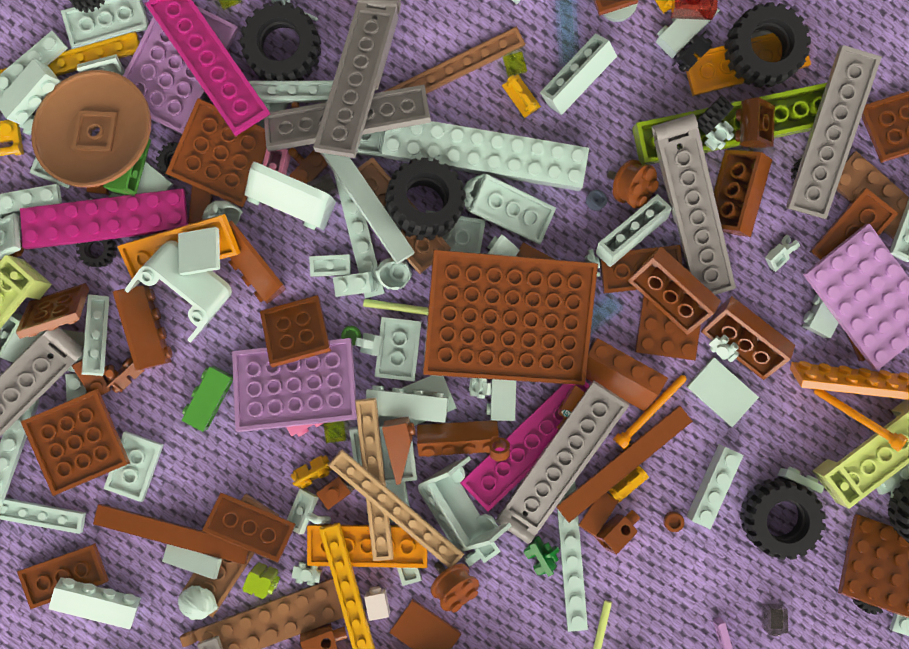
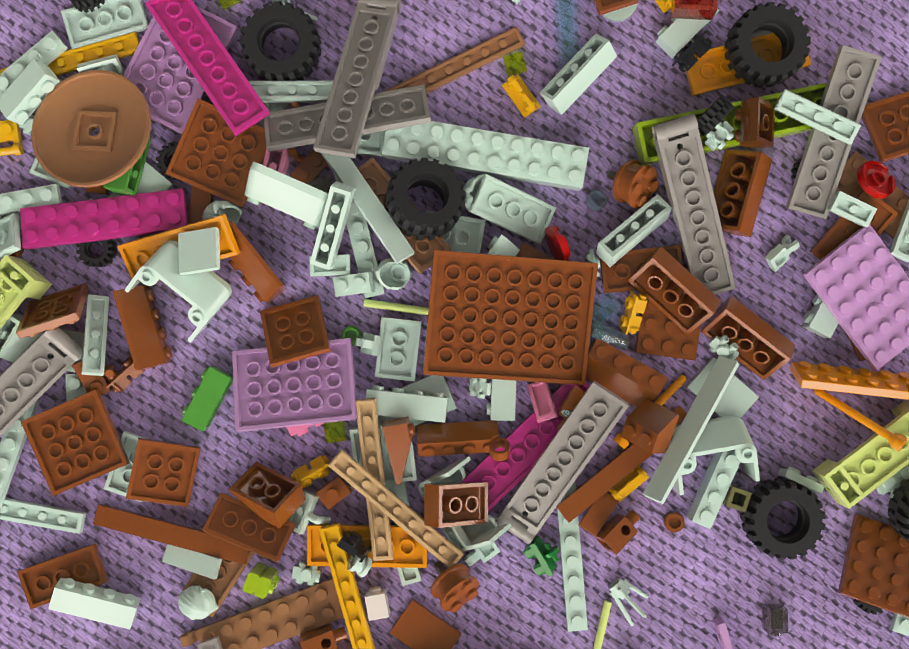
none -> dark orange plate [126,437,201,507]
none -> dark orange slope [229,462,306,528]
none -> light aqua brick [310,181,356,270]
none -> black plate [337,530,372,563]
none -> light aqua wheel [347,555,372,577]
none -> dark orange slope [424,482,488,528]
none -> bright pink tile [527,382,558,423]
none -> red tile [545,225,570,261]
none -> clear light blue tile [591,320,629,350]
none -> light aqua plant [609,578,649,626]
none -> yellow hinge [619,290,648,335]
none -> dark orange slope [621,399,679,454]
none -> light aqua tile [643,356,739,504]
none -> light aqua windscreen [669,415,760,495]
none -> olive brick [723,484,752,512]
none -> light aqua tile [774,89,861,145]
none -> light aqua plate [828,191,877,228]
none -> red tile [857,160,896,199]

